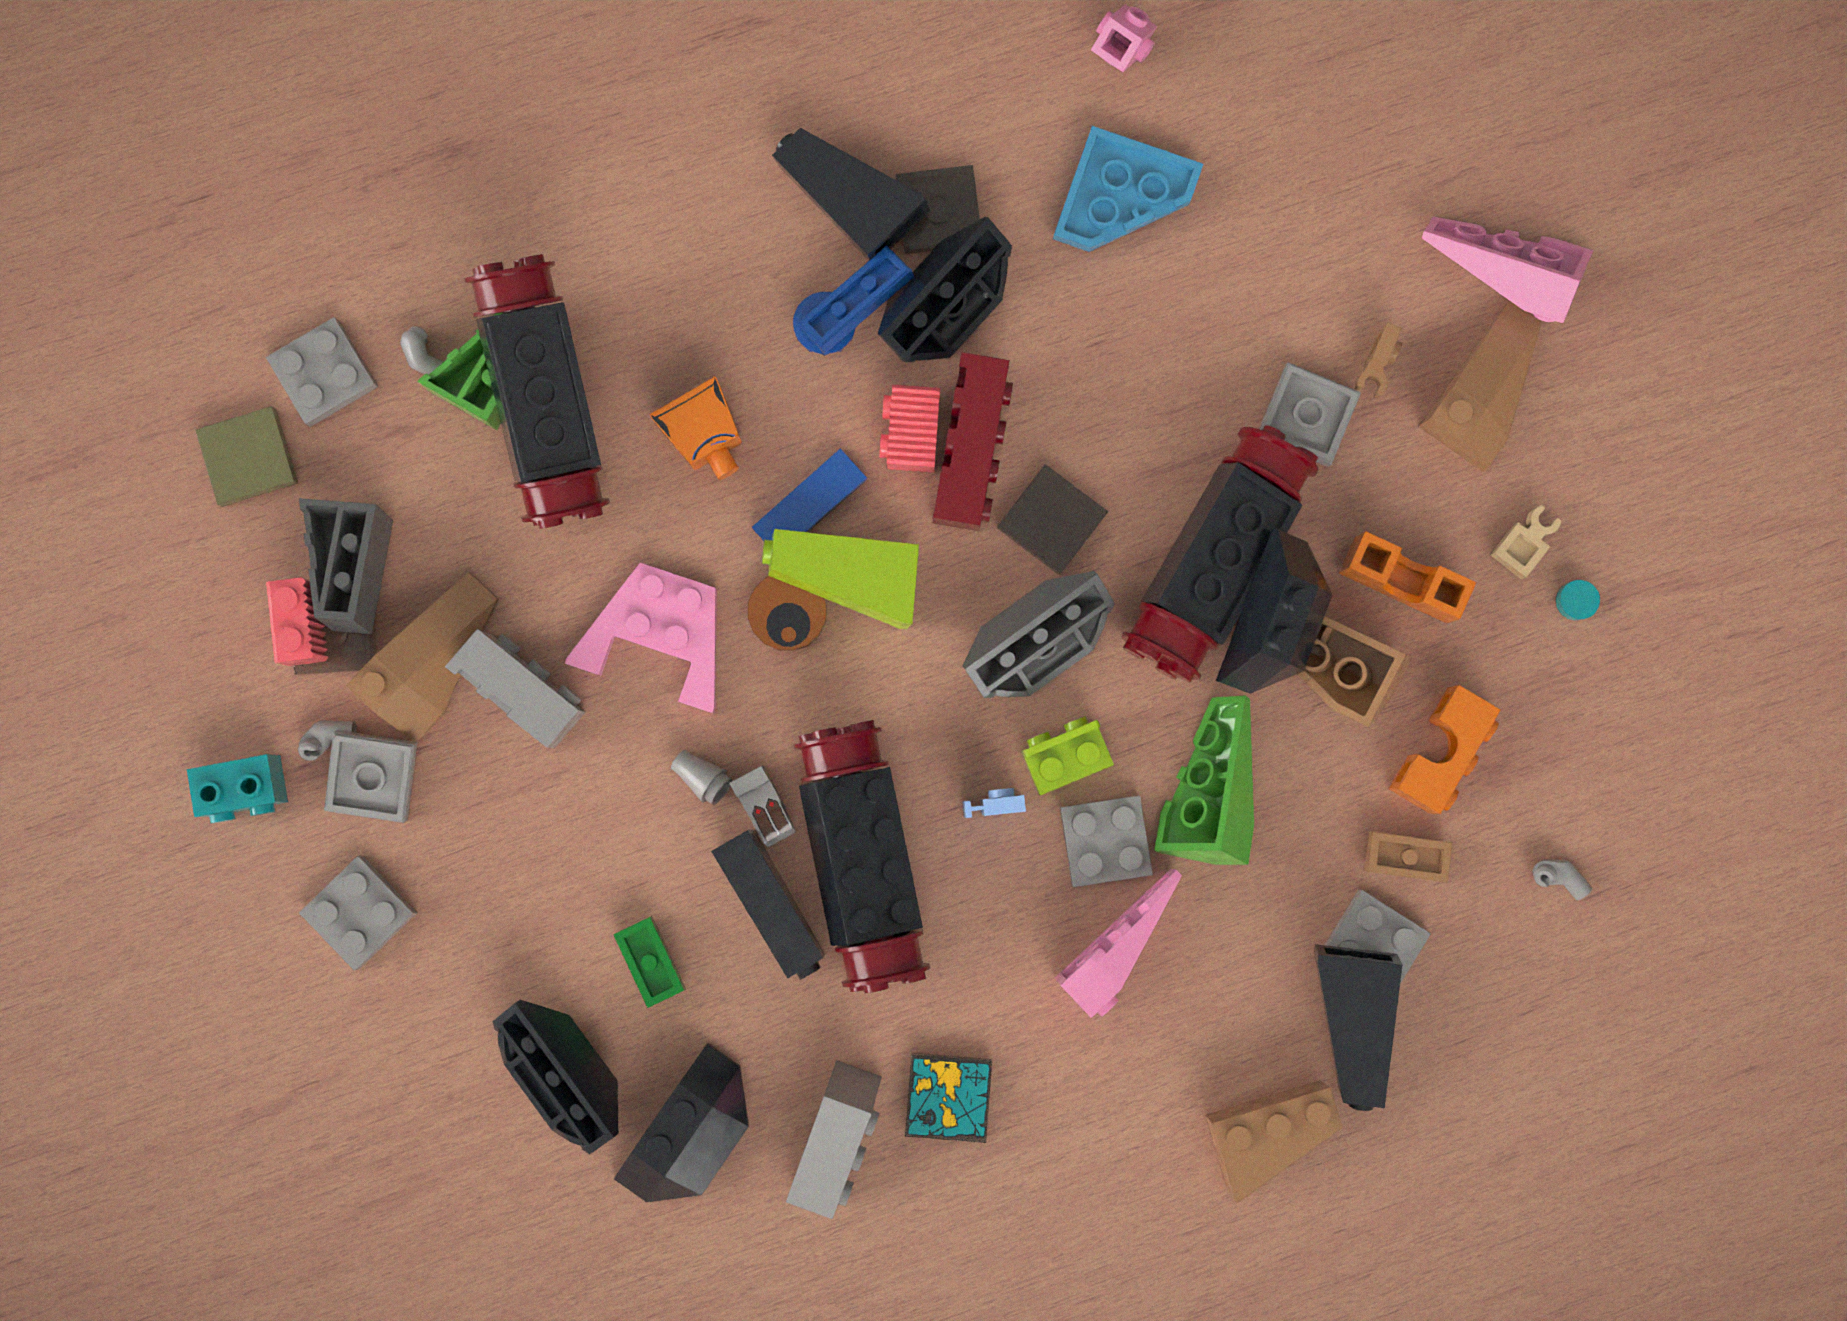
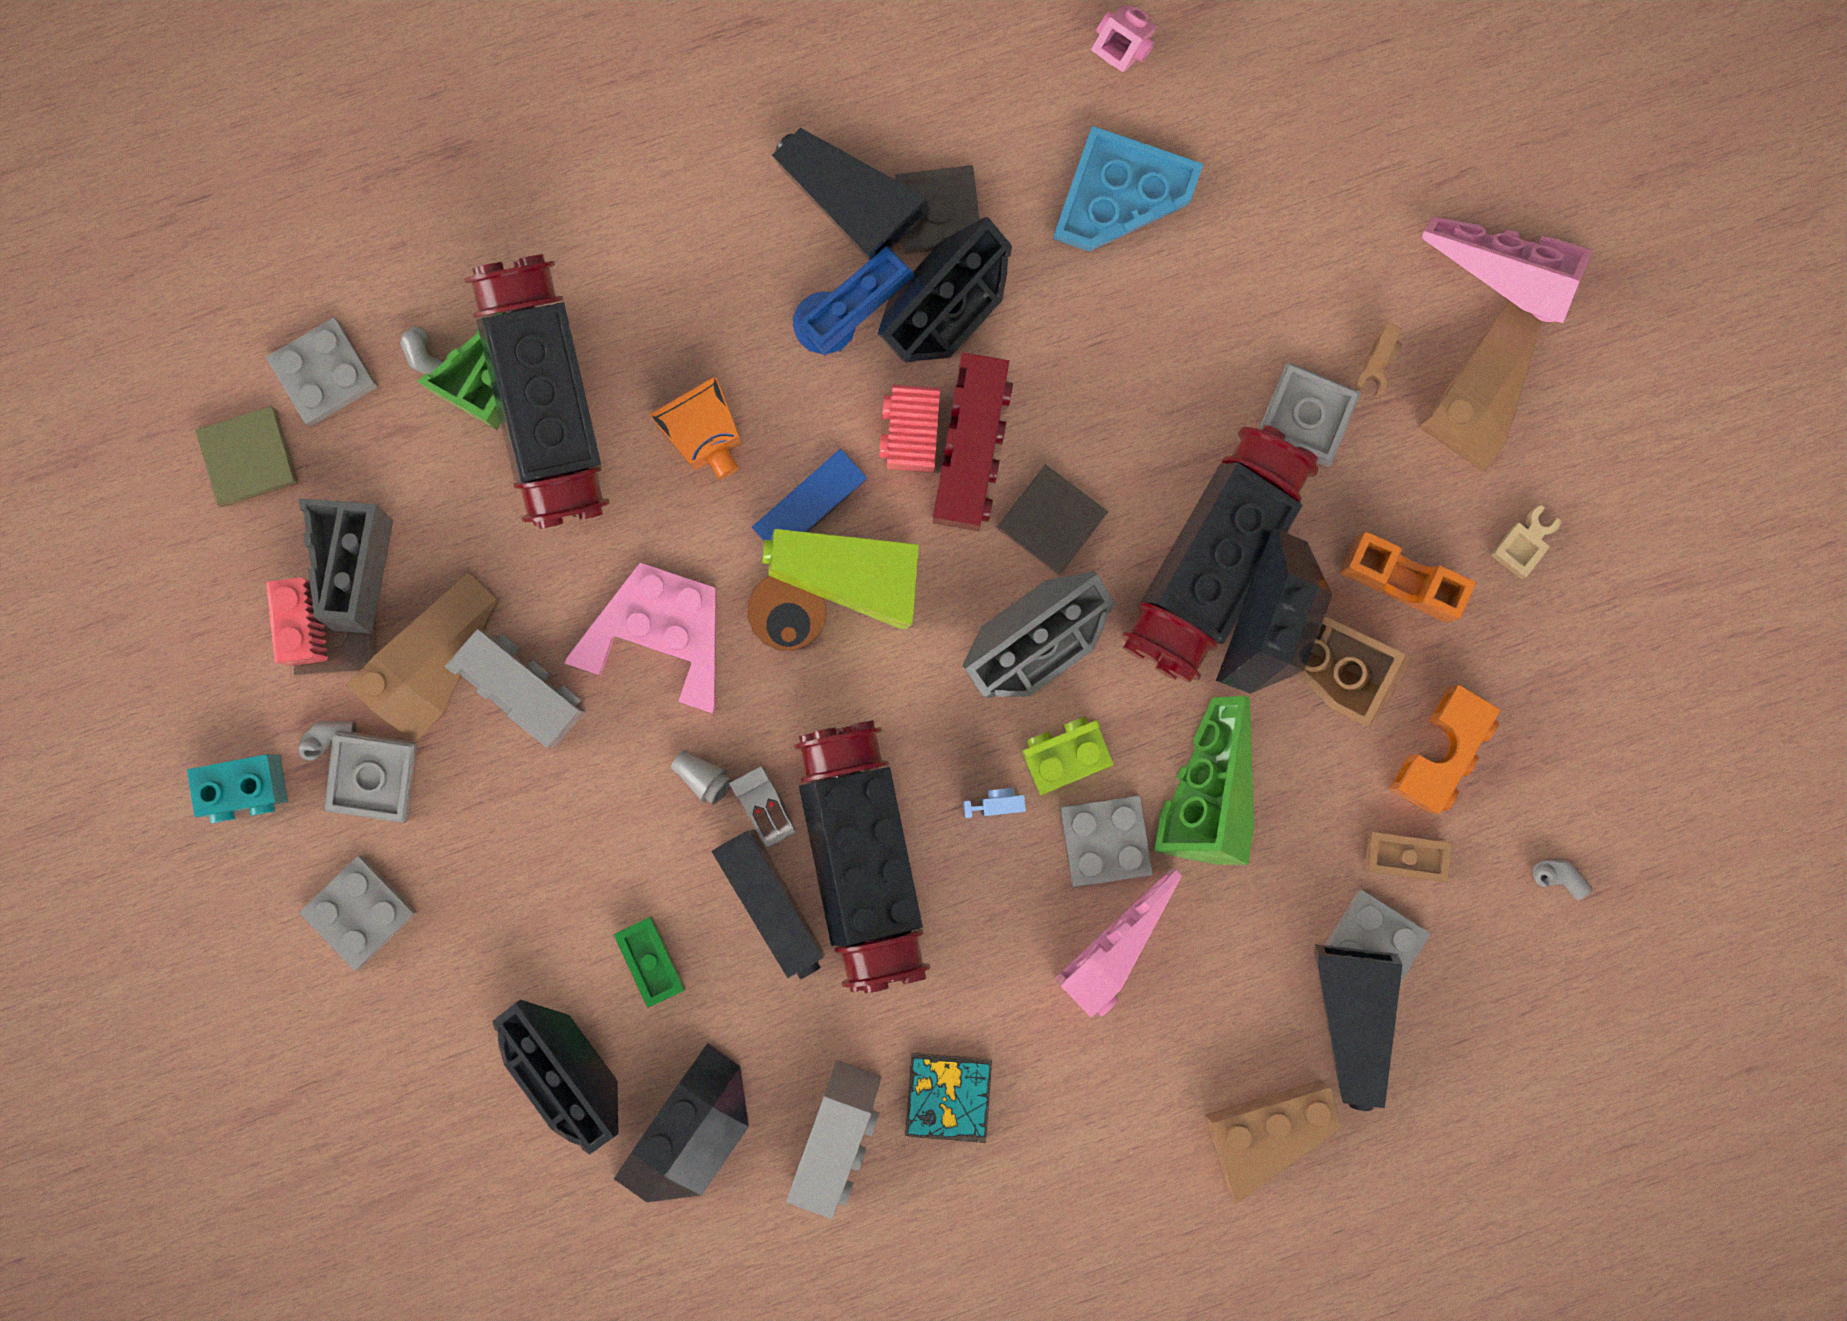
teal tile [1556,580,1600,621] -> none

